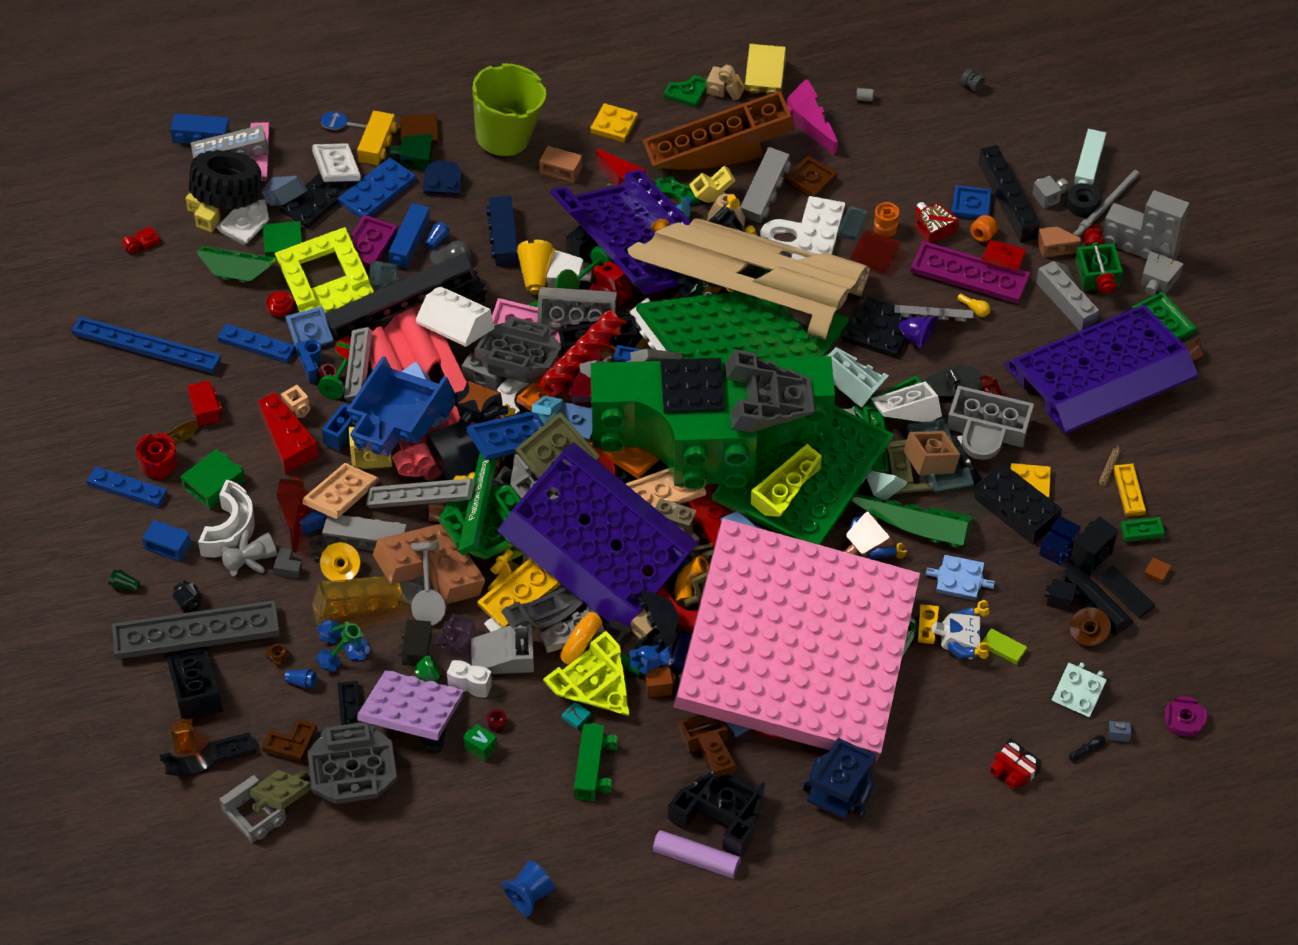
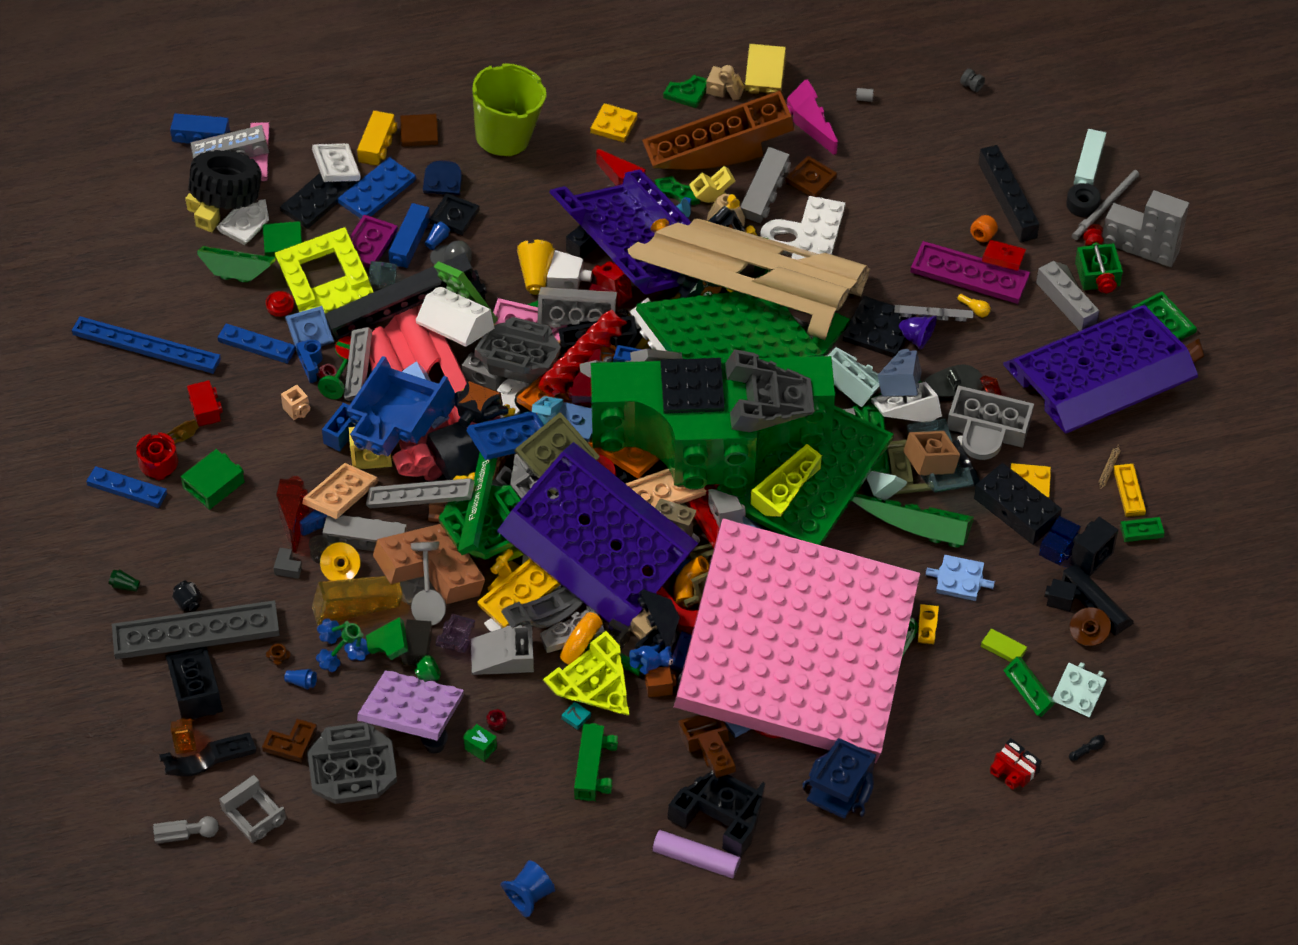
red plate [122,226,160,254] -> none
blue piece [142,520,191,562] -> none
white brick [198,480,255,558] -> none
light grey piece [221,529,277,576] -> none
olive plate [250,770,311,812] -> none
red wedge [258,392,318,475] -> none
sand blue slope [261,176,307,206] -> none
blue piece [320,112,367,130] -> none
black tile [337,681,362,725] -> none
dark green torso [390,134,433,172] -> none
white brick [447,660,492,697] -> none
dark blue brick [486,196,519,266] -> none
nougat brick [540,146,582,183] -> none
green piece [555,245,614,290] -> none
clear light blue tile [838,206,867,241] -> none
torso [843,511,907,560] -> none
clear red slope [850,229,901,273] -> none
orange wheel [874,202,899,238] -> none
torso [915,202,958,244] -> none
torso [932,600,990,659] -> none
blue tile [952,185,992,220] -> none
light grey brick [1032,176,1068,209] -> none
nougat slope [1037,227,1081,258] -> none
black tile [1098,565,1155,618] -> none
sand blue slope [1108,721,1131,742] -> none
light grey torso [1141,251,1183,296] -> none
dark orange tile [1144,558,1171,584] -> none
magenta plate [1164,696,1207,736] -> none
none -> light grey piece [153,816,219,843]
none -> green tile [366,617,408,660]
none -> black plate [429,193,480,236]
none -> bright green plate [434,261,498,324]
none -> light grey slope [708,489,746,528]
none -> sand blue wedge [877,349,922,397]
none -> green plate [1003,656,1055,717]

